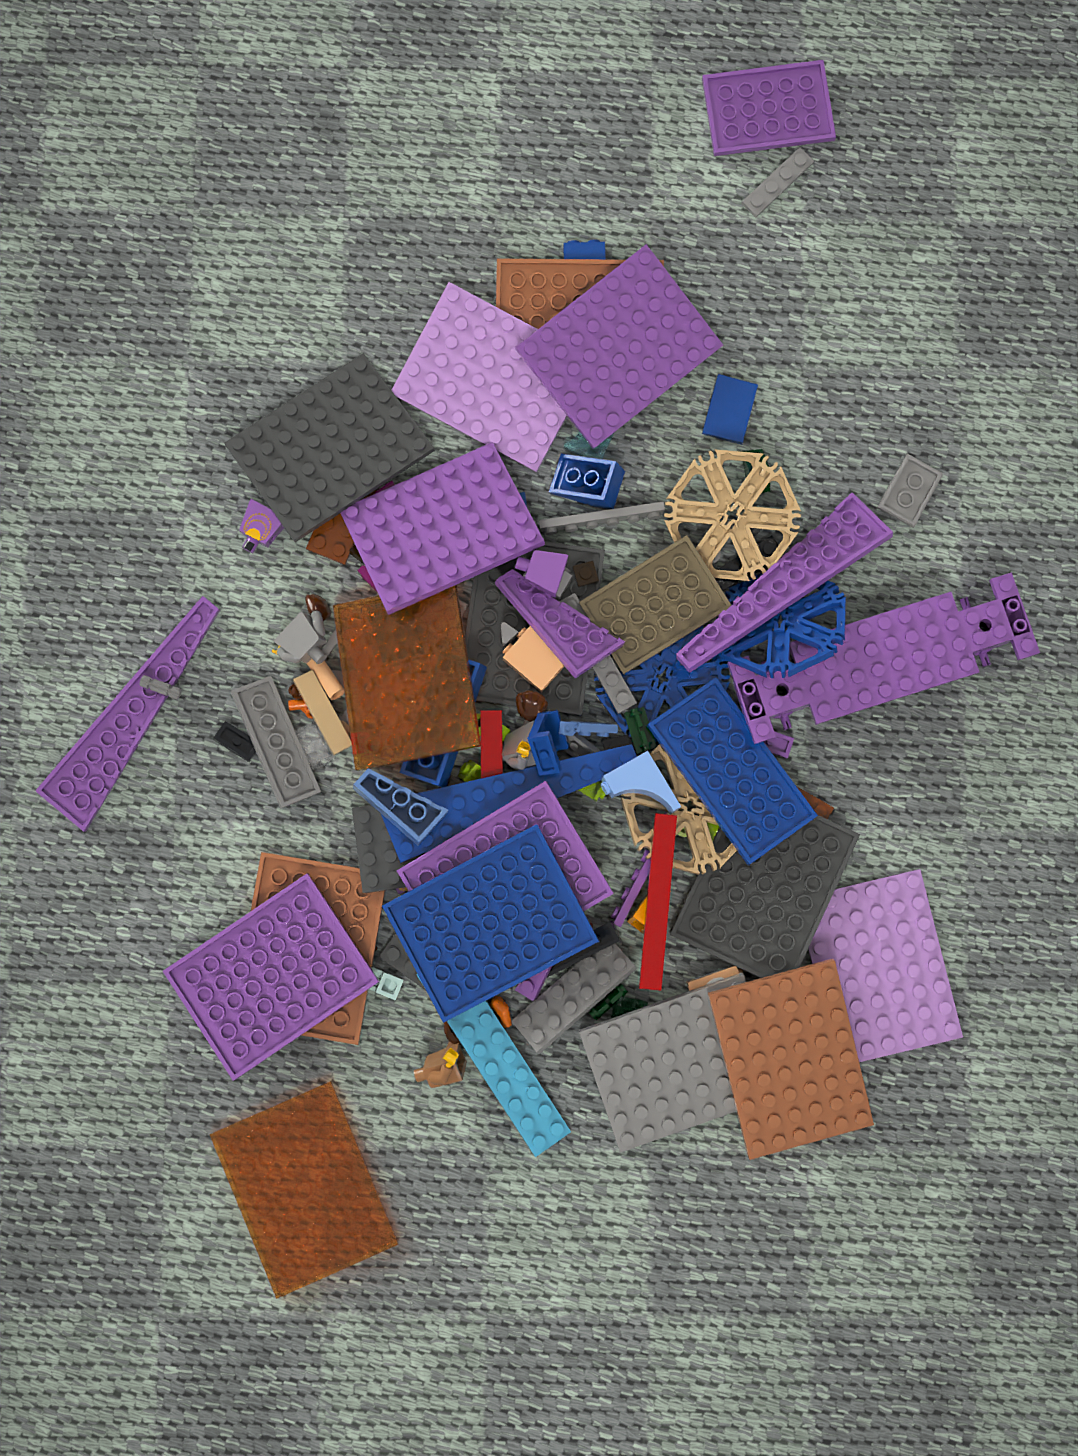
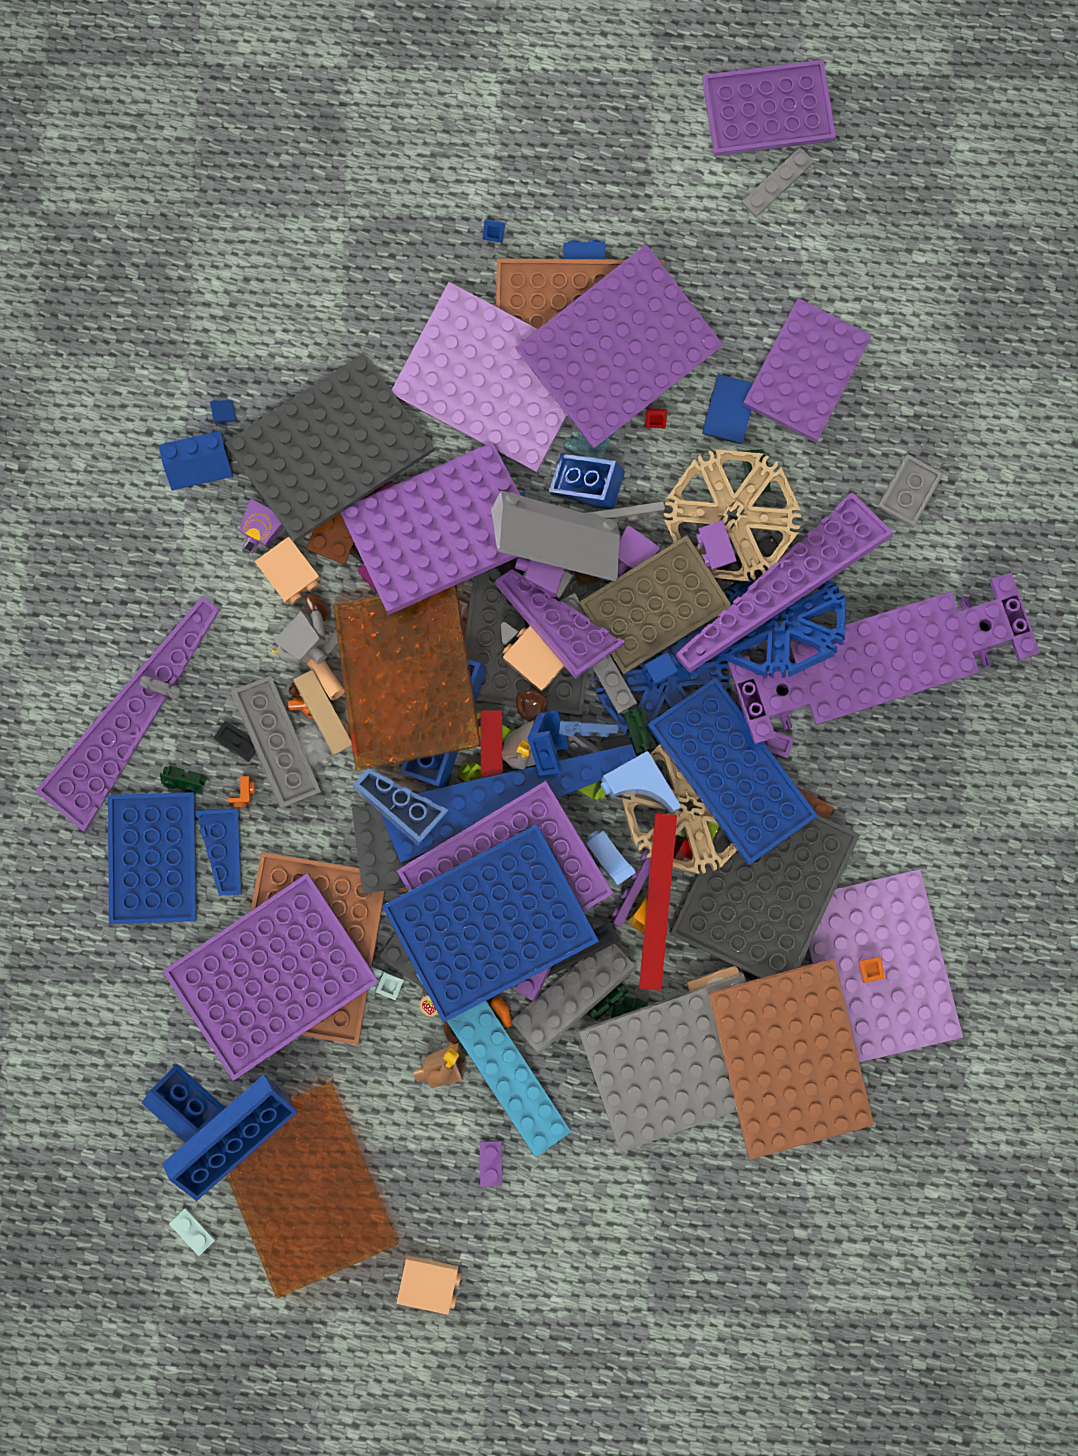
none -> blue plate [108,792,197,924]
none -> blue slope [142,1065,225,1143]
none -> blue slope [159,431,233,491]
none -> dark green hinge [160,766,207,794]
none -> blue brick [162,1075,298,1201]
none -> light aqua plate [169,1207,216,1256]
none -> blue wing [195,809,242,896]
none -> blue slope [210,400,236,425]
none -> orange bracket [228,776,256,807]
none -> light nougat brick [255,537,321,605]
none -> light nougat brick [397,1255,461,1315]
none -> tile [419,994,438,1017]
none -> medium lavender plate [480,1141,502,1187]
none -> blue slope [483,219,506,243]
none -> light grey slope [491,491,620,581]
none -> light blue arch [585,830,636,886]
none -> medium lavender torso [617,525,661,577]
none -> blue brick [642,652,679,688]
none -> red slope [645,408,667,428]
none -> red tile [673,838,692,861]
none -> medium lavender brick [696,520,736,570]
none -> medium lavender plate [742,298,872,443]
none -> orange plate [858,957,885,983]

